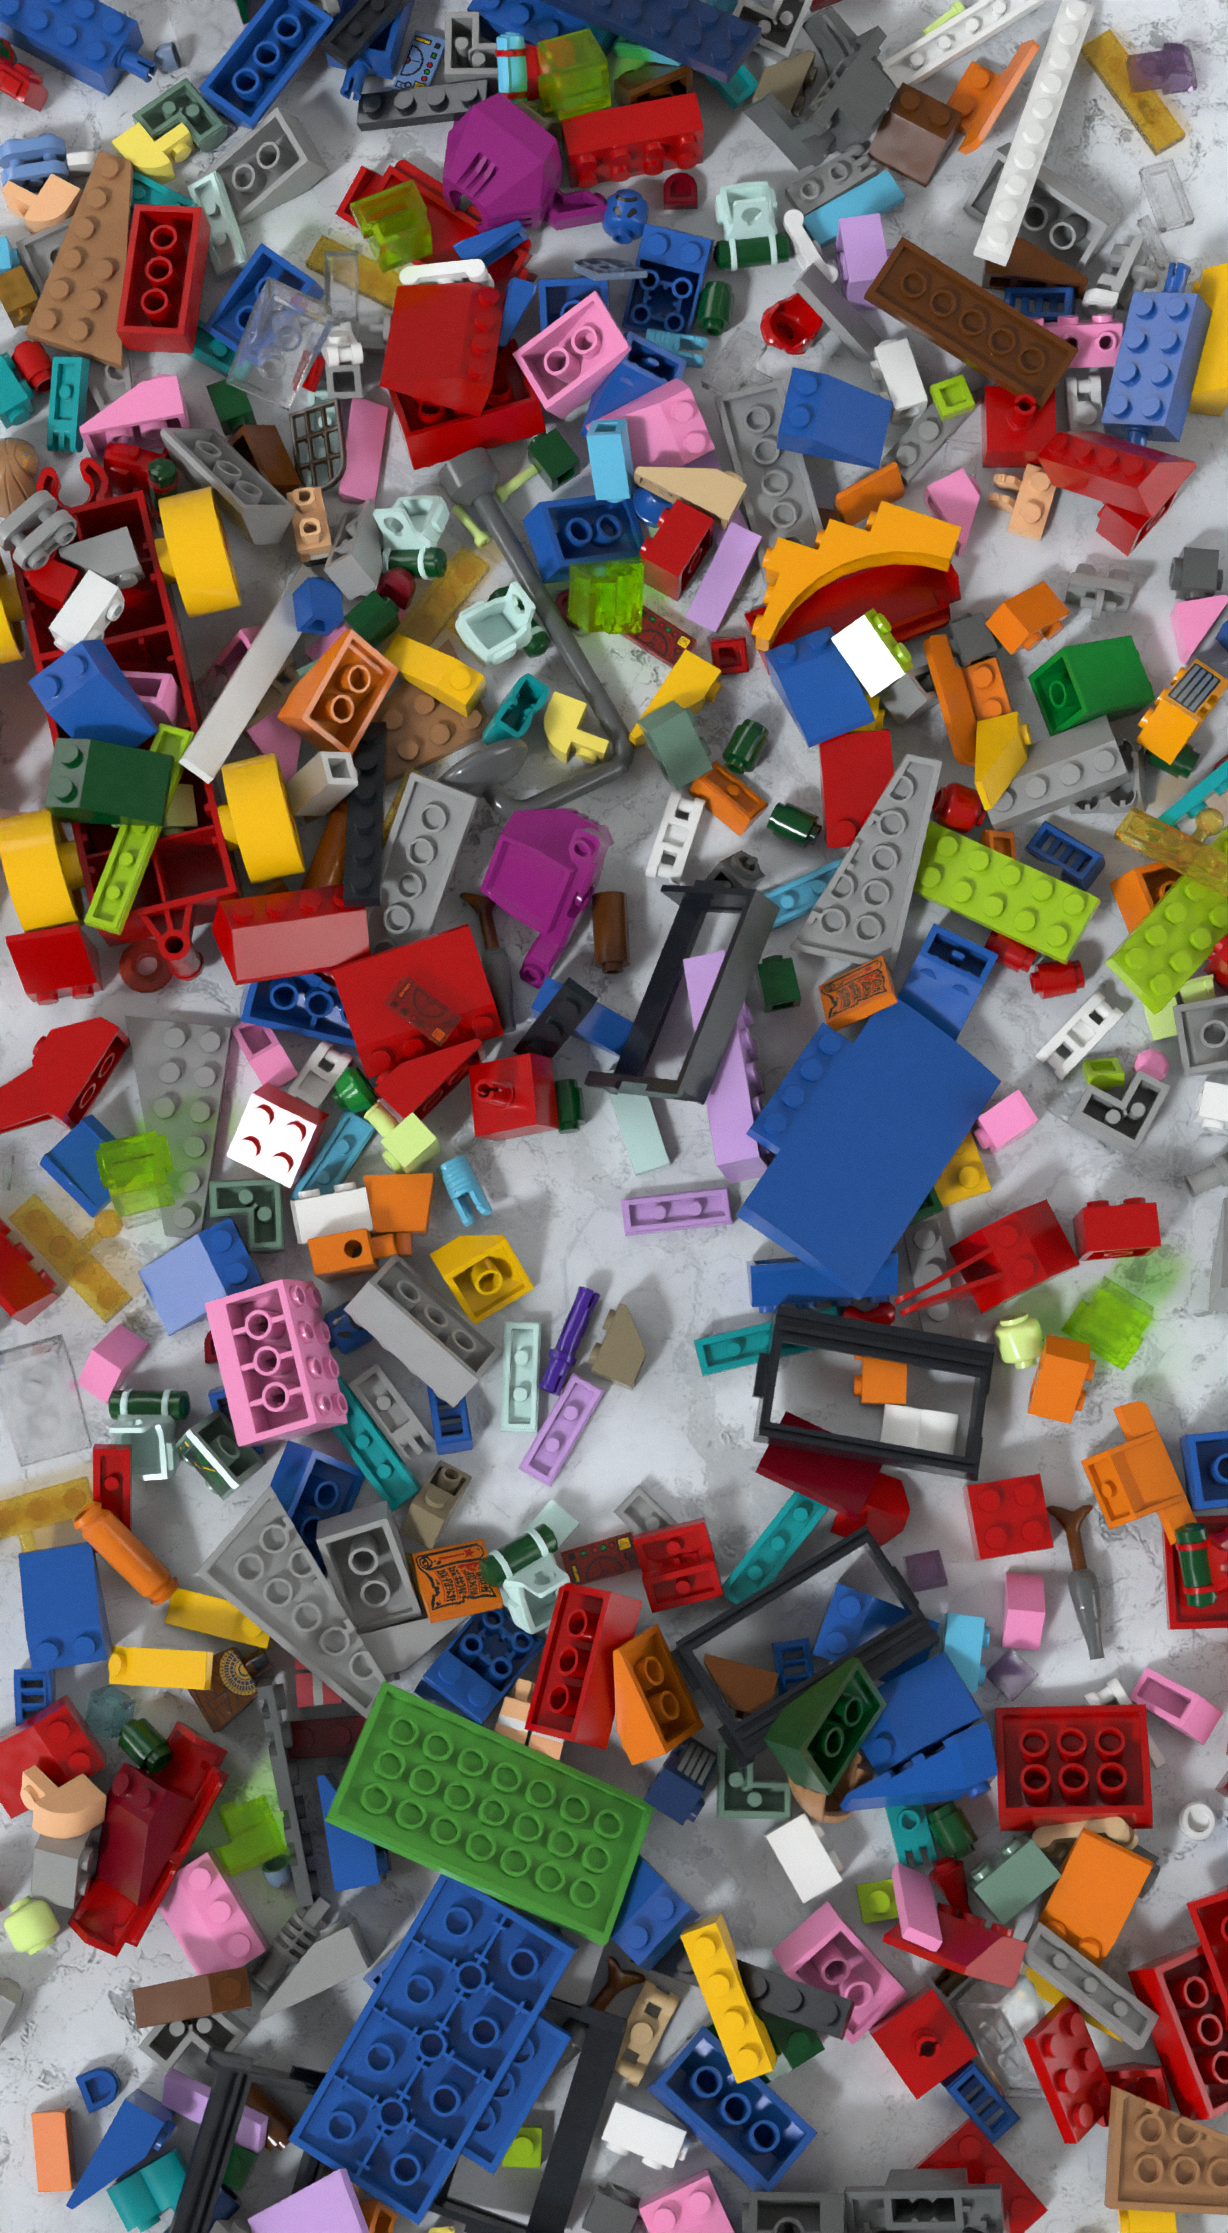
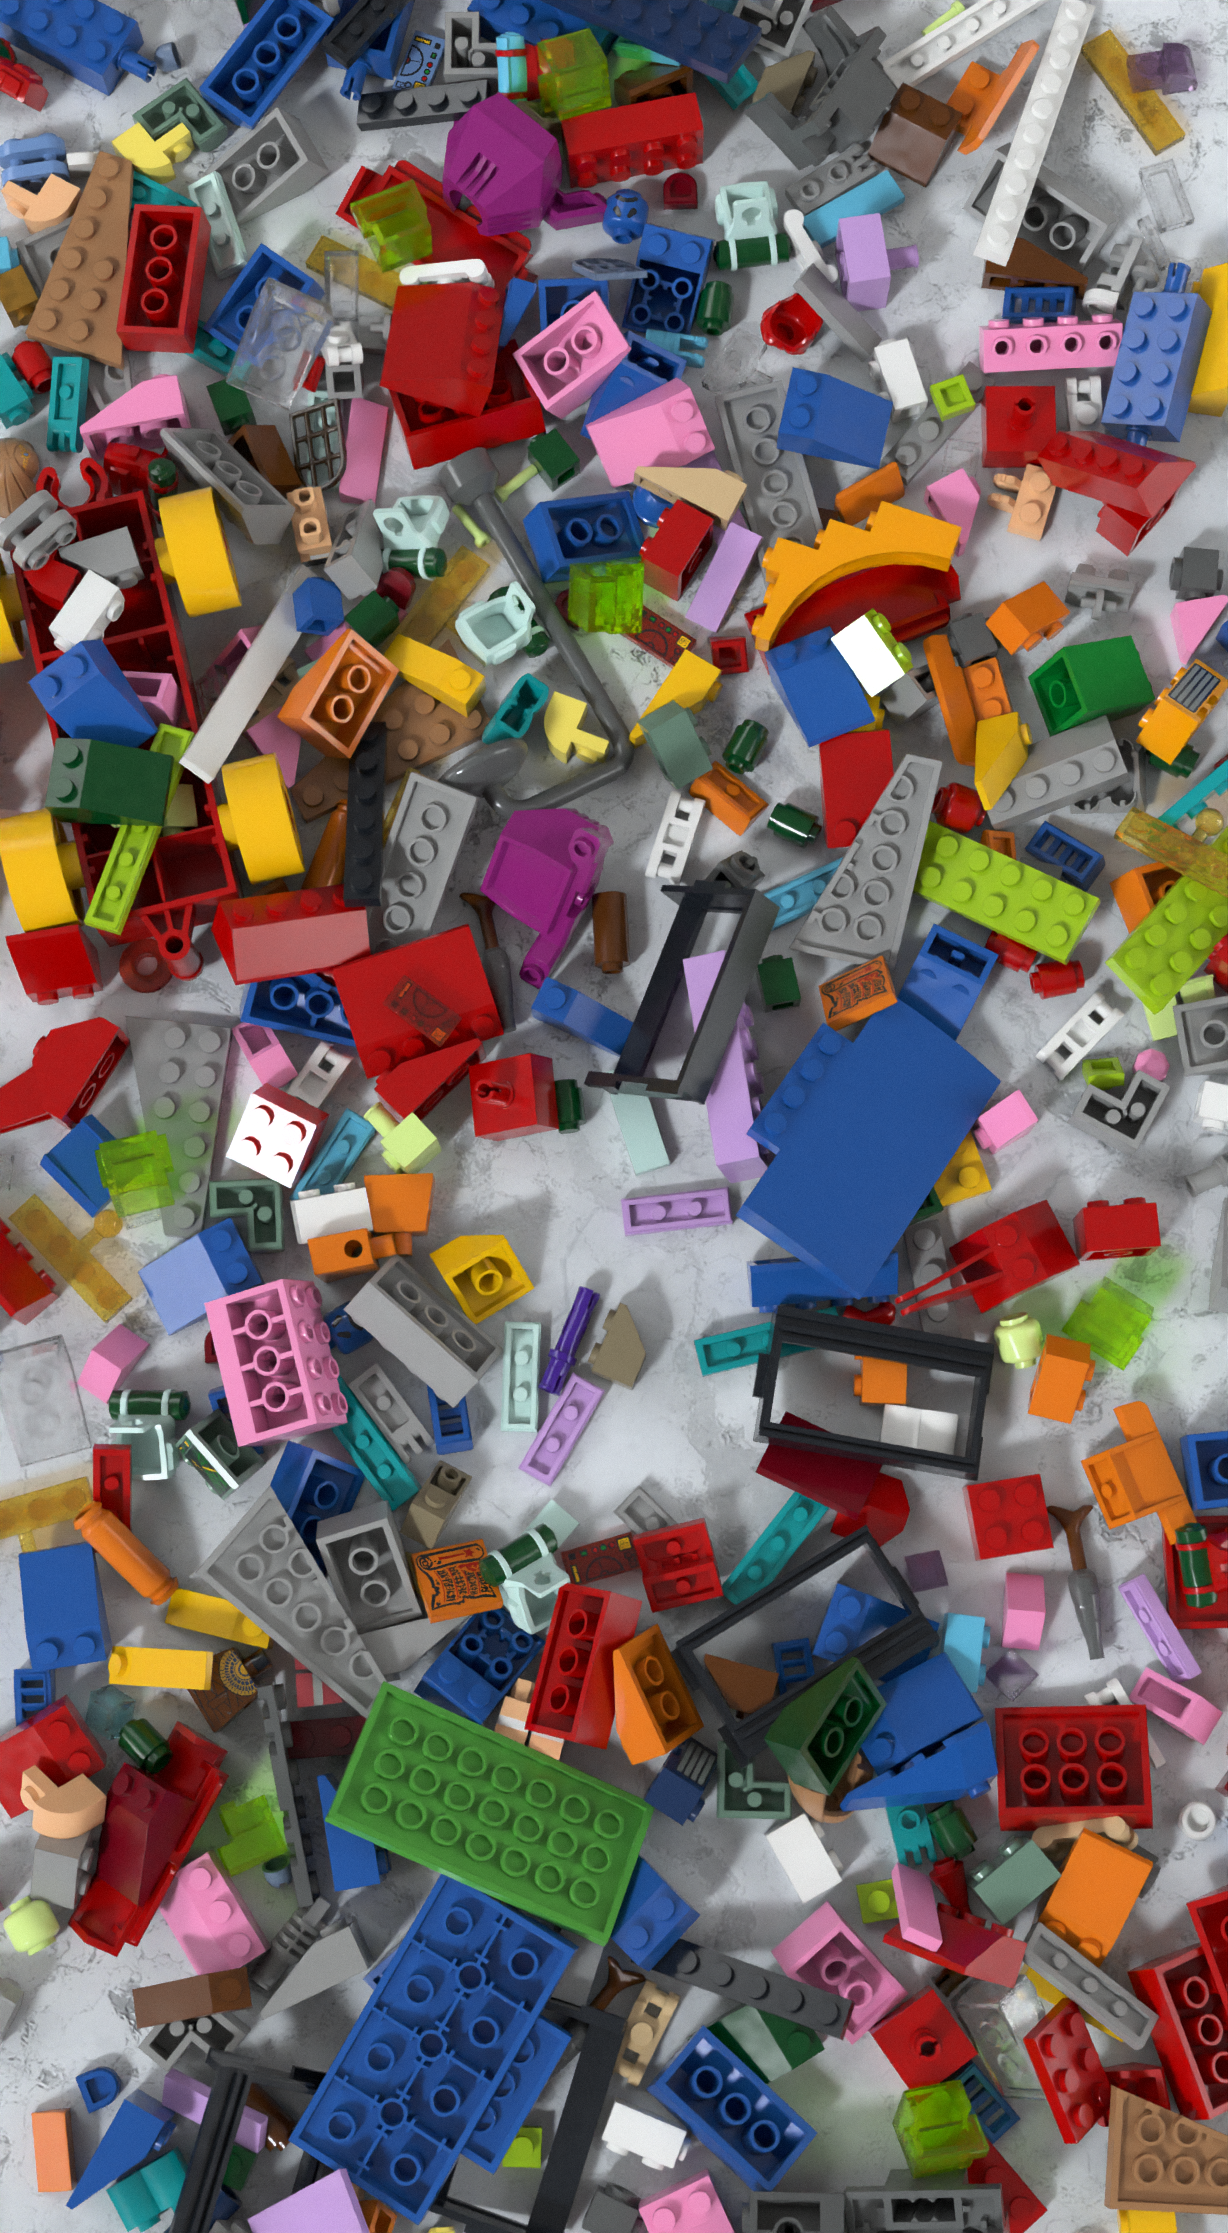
white brick [286,751,359,816] -> none
green cone [332,1066,378,1113] -> none
medium azure hinge [436,1155,492,1227] -> none
blue slope [452,220,529,268] -> none
black plate [513,977,598,1058] -> none
medium azure brick [586,419,635,503] -> none
yellow arch [680,1913,778,2084] -> none
reddish brown plate [864,237,1079,411] -> none
none -> clear neon green plate [892,2079,990,2179]
none -> lavender tile [1118,1573,1202,1684]

